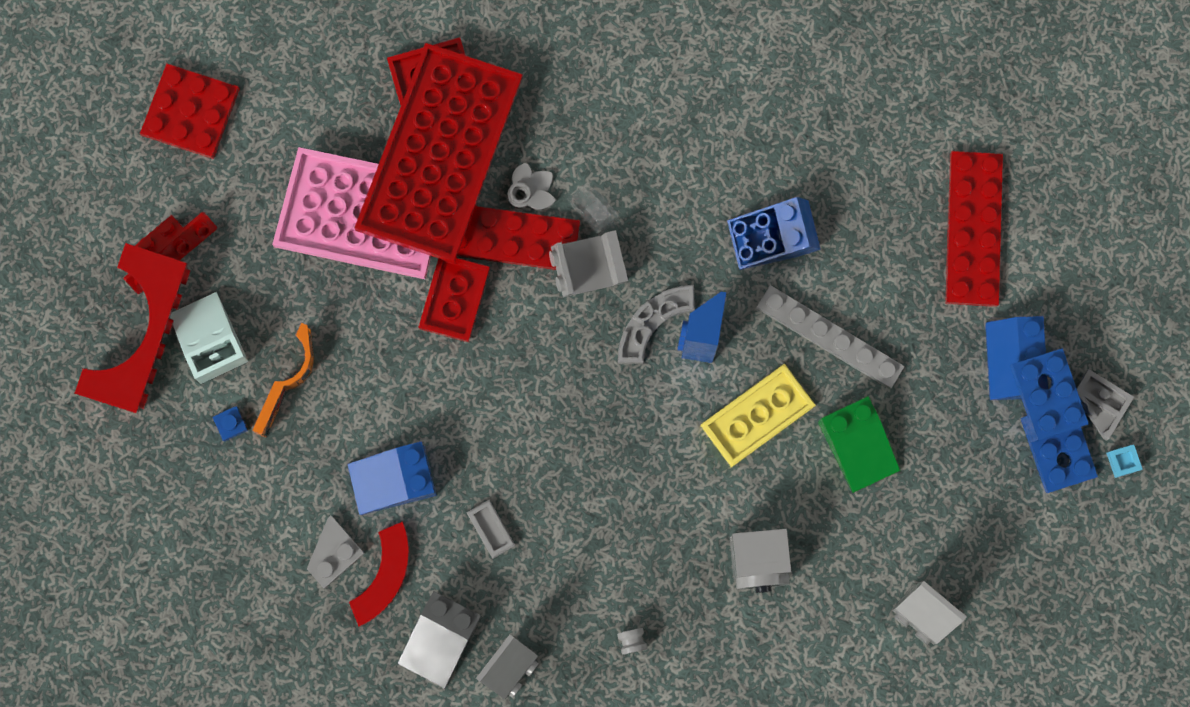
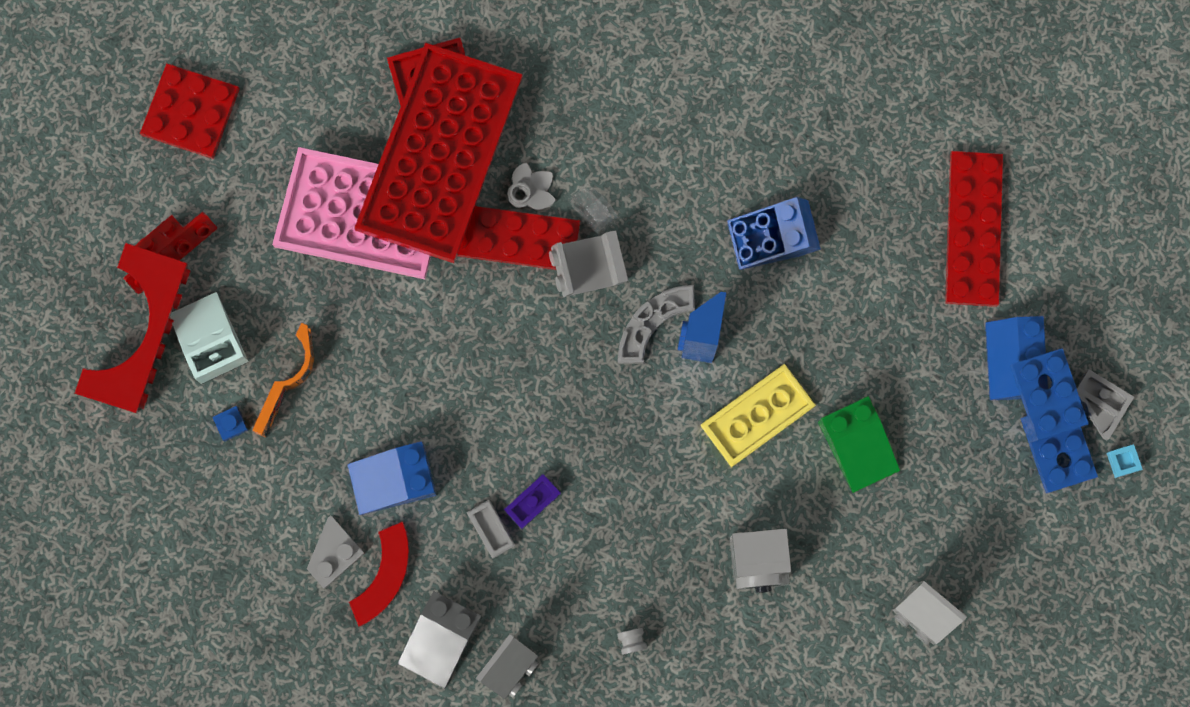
red plate [418,258,490,343] -> none
light grey plate [756,285,905,389] -> none
none -> dark purple plate [504,474,561,530]

